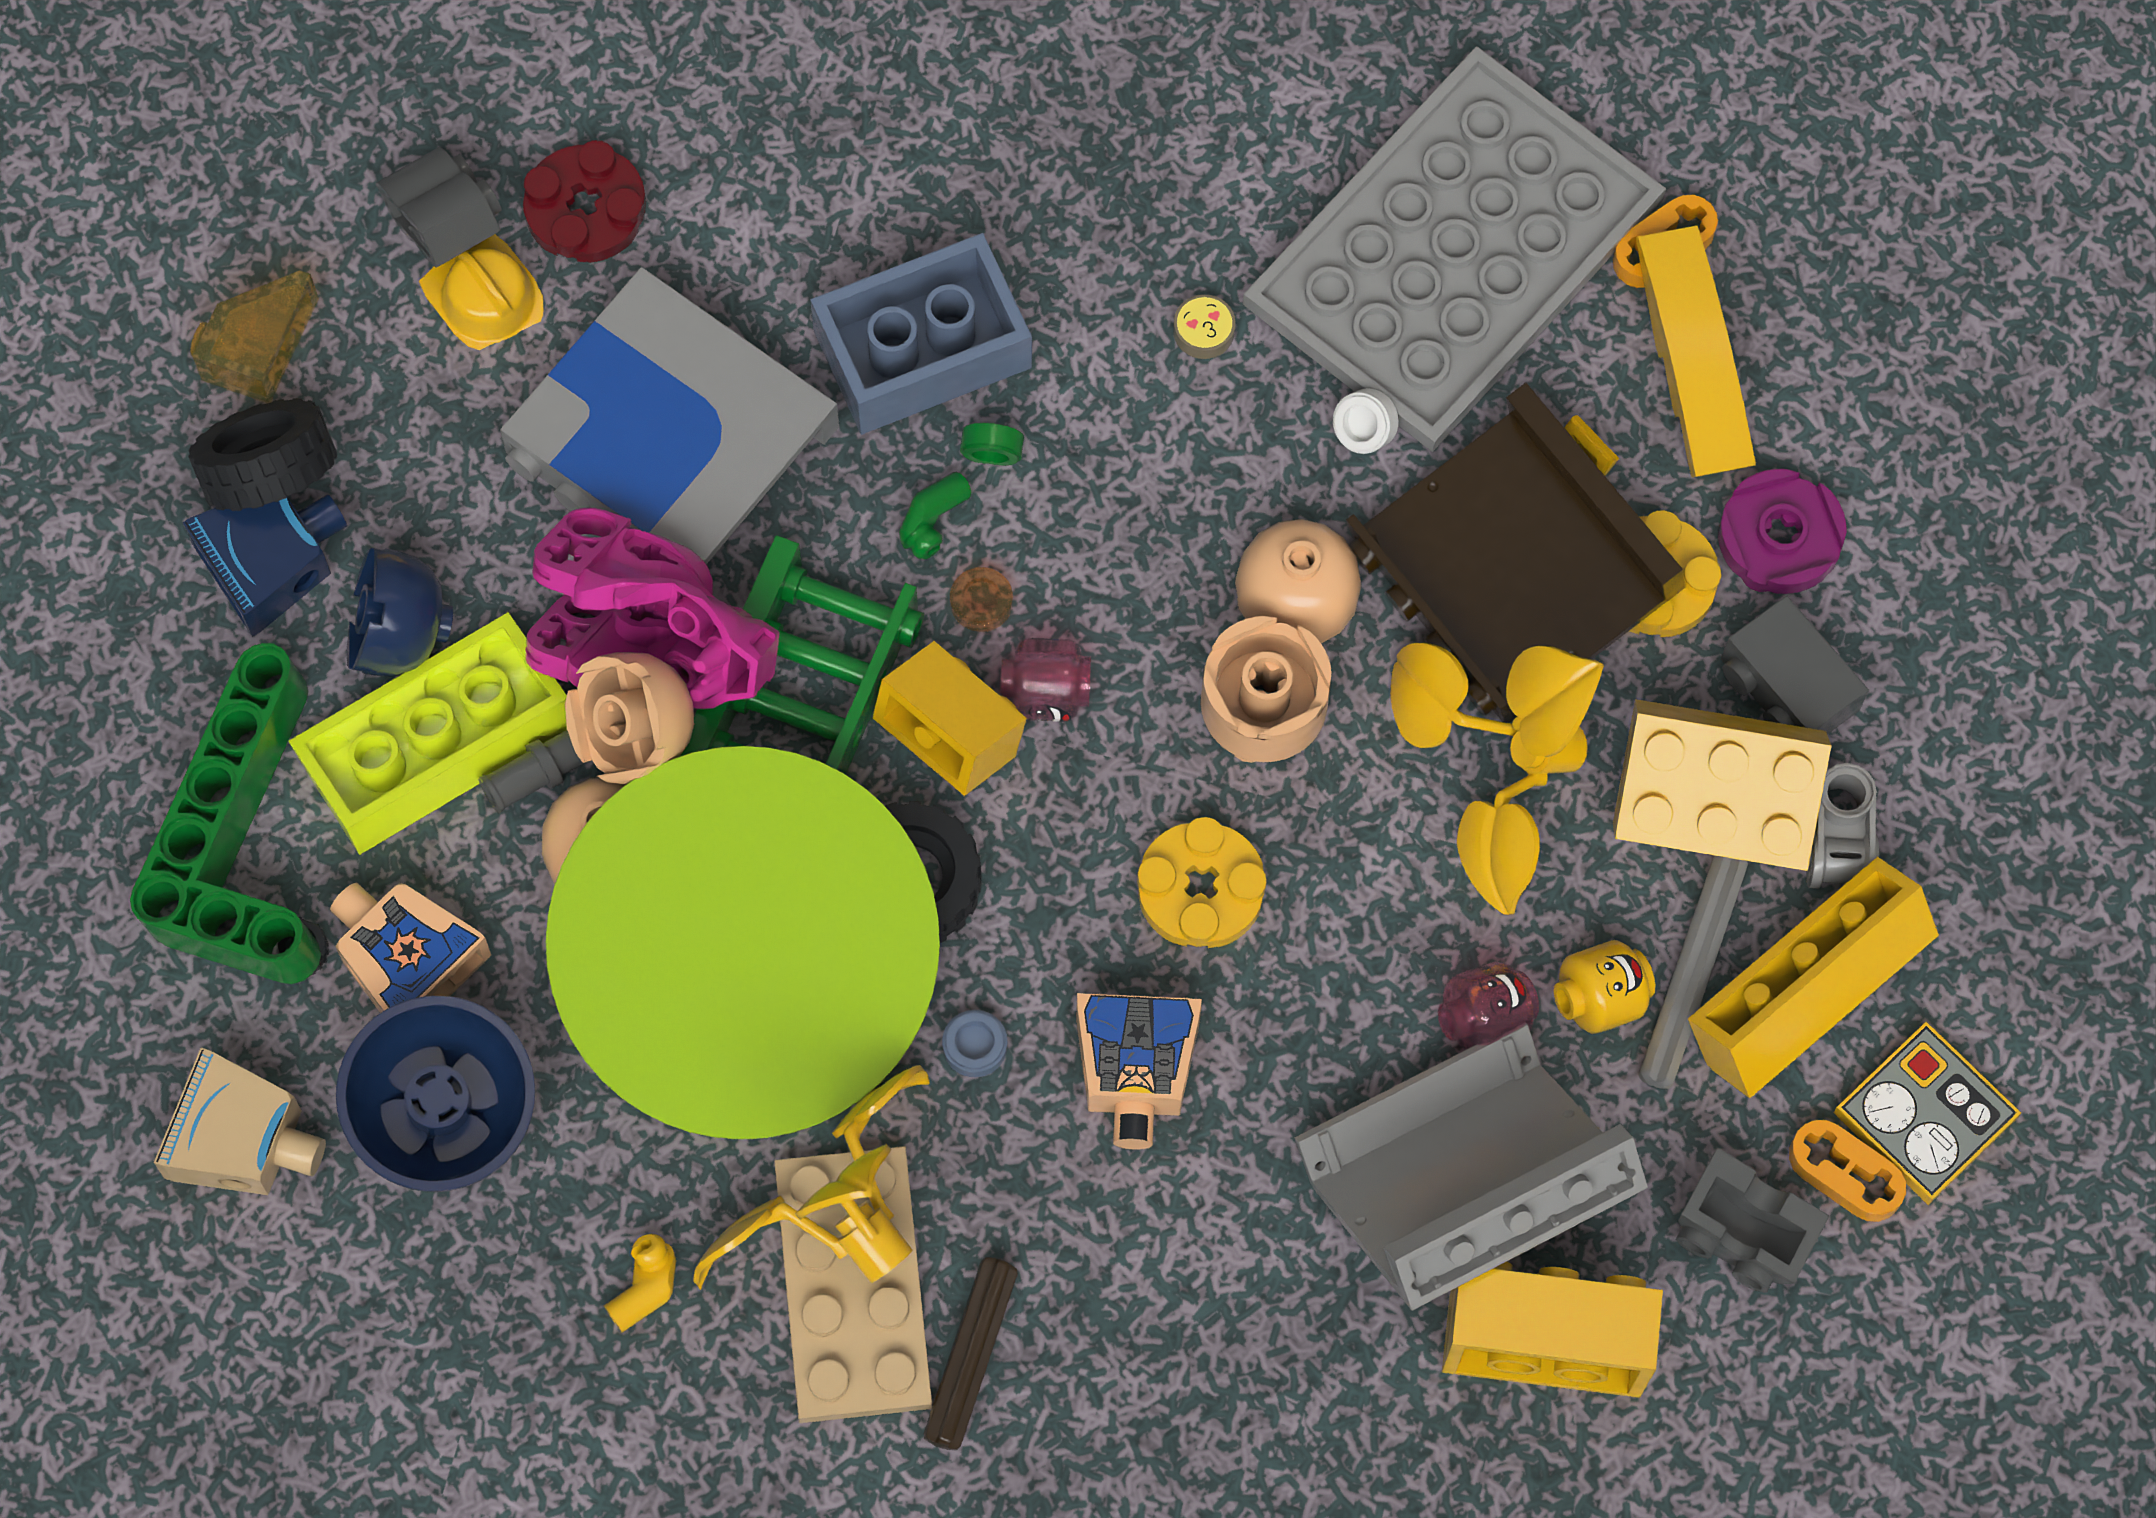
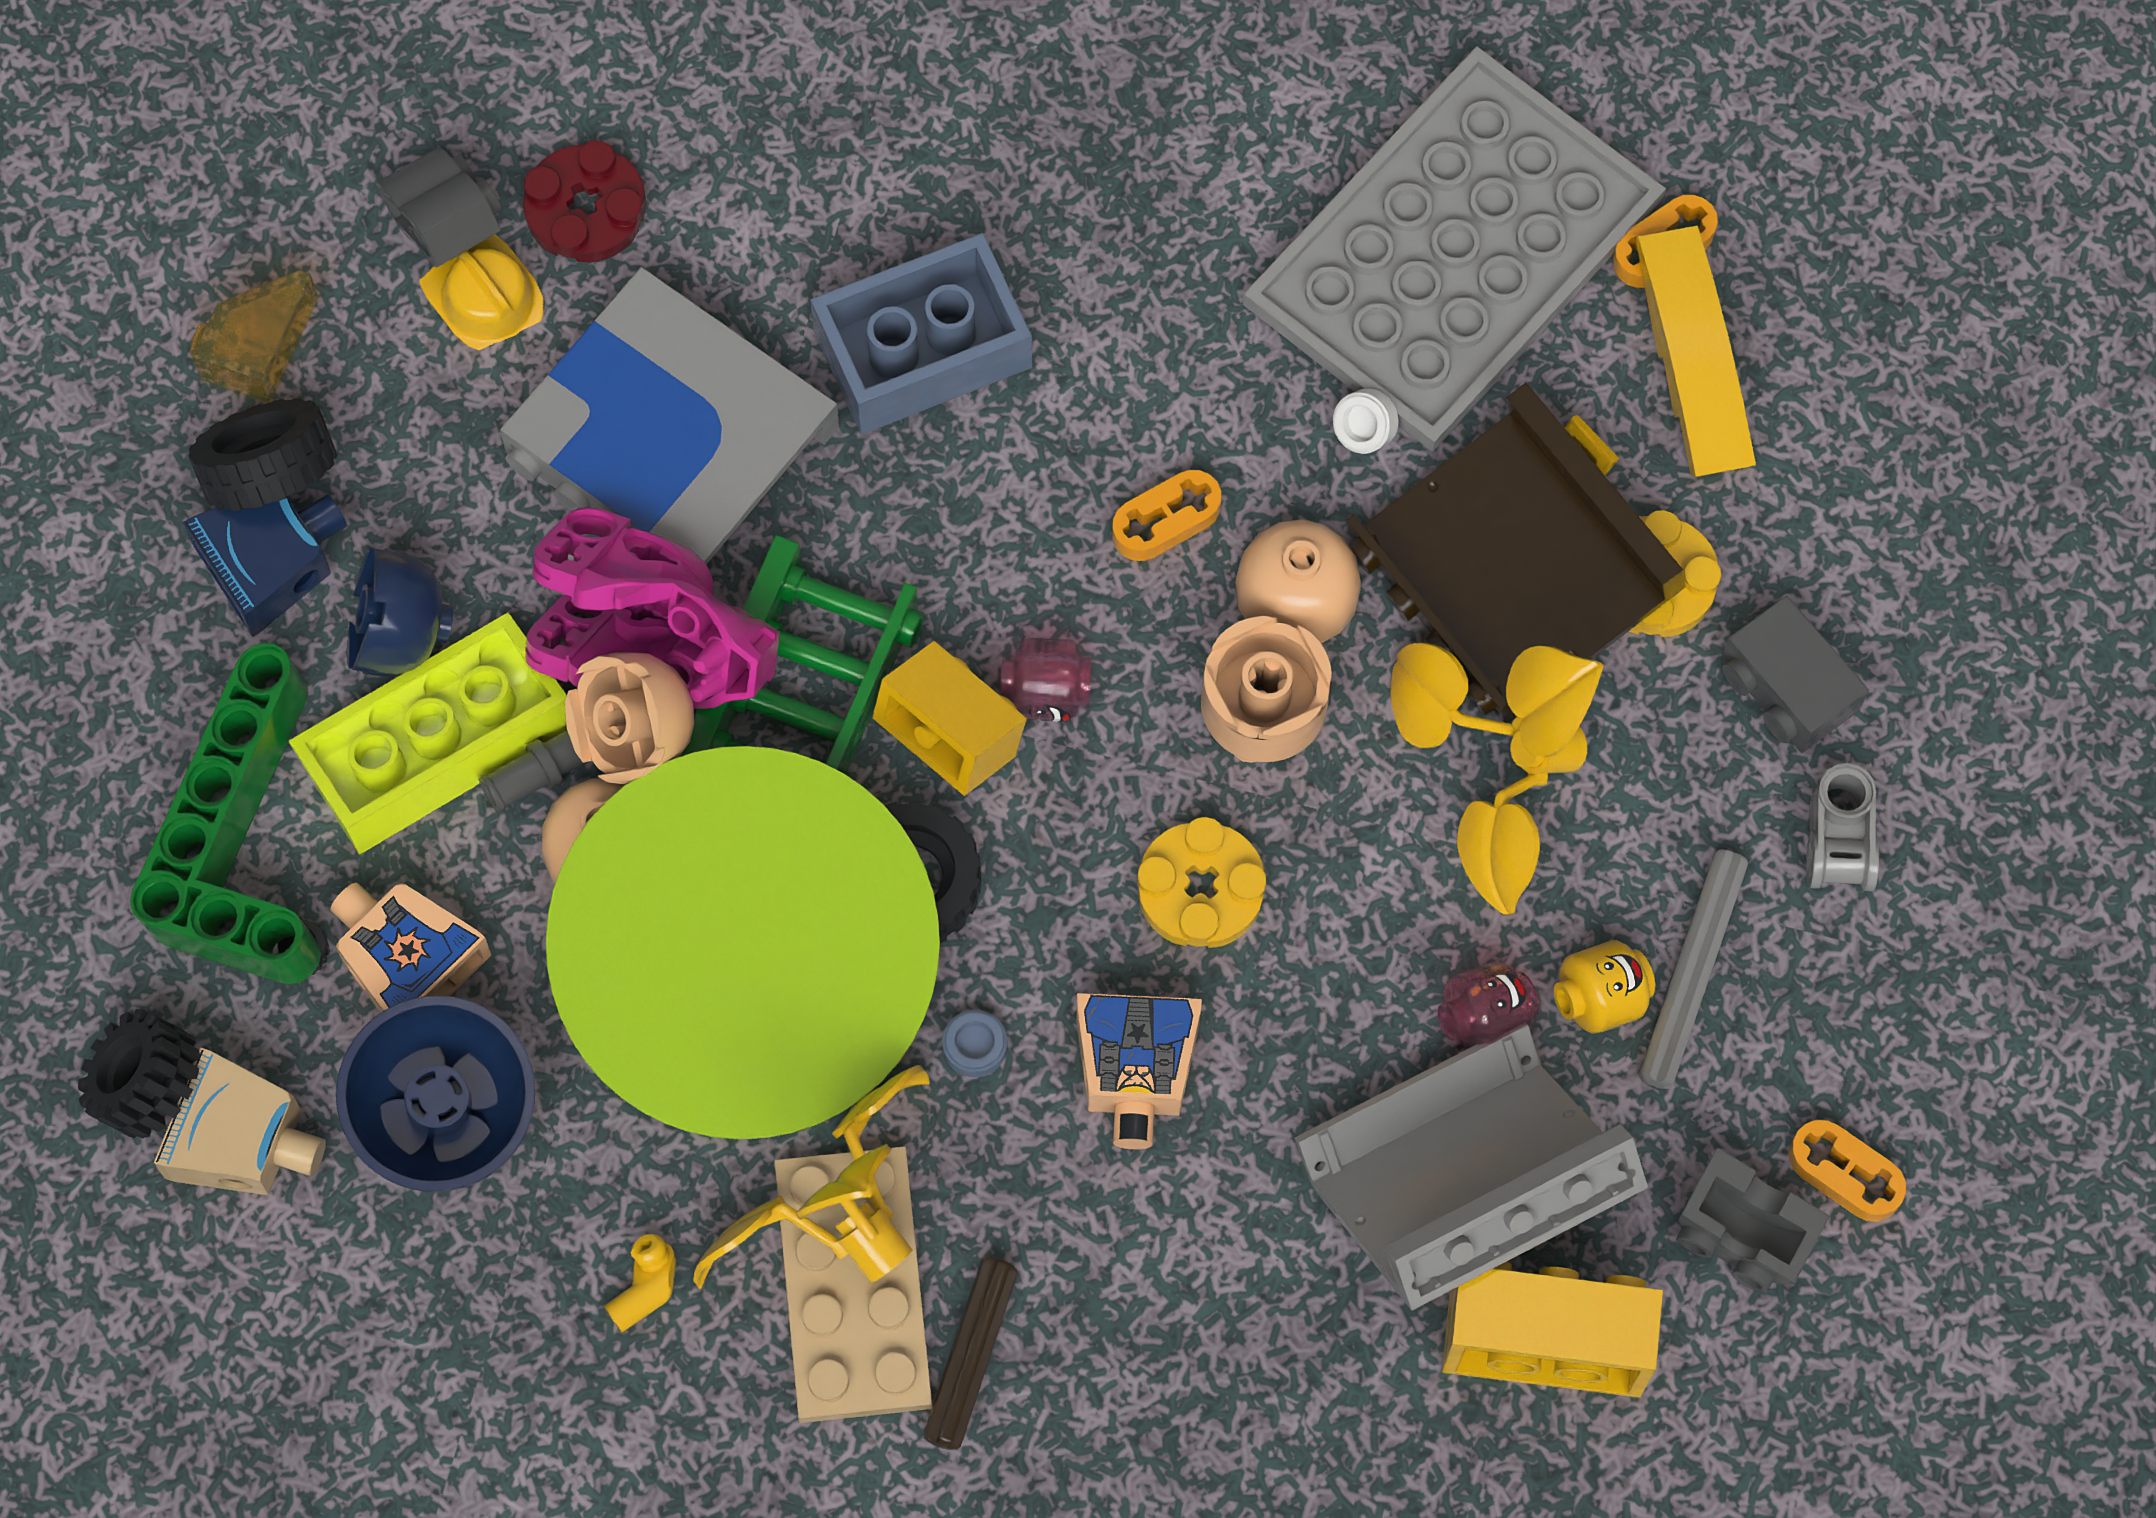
green arm [899,472,971,559] -> none
clear orange tile [950,567,1013,632] -> none
green tile [960,423,1024,466] -> none
light yellow tile [1173,295,1235,359] -> none
yellow brick [1613,699,1832,871] -> none
yellow brick [1688,856,1939,1098] -> none
magenta plate [1718,469,1847,594] -> none
tile [1833,1022,2021,1205] -> none
none -> black tyre [78,1009,200,1139]
none -> light orange beam [1112,470,1222,561]

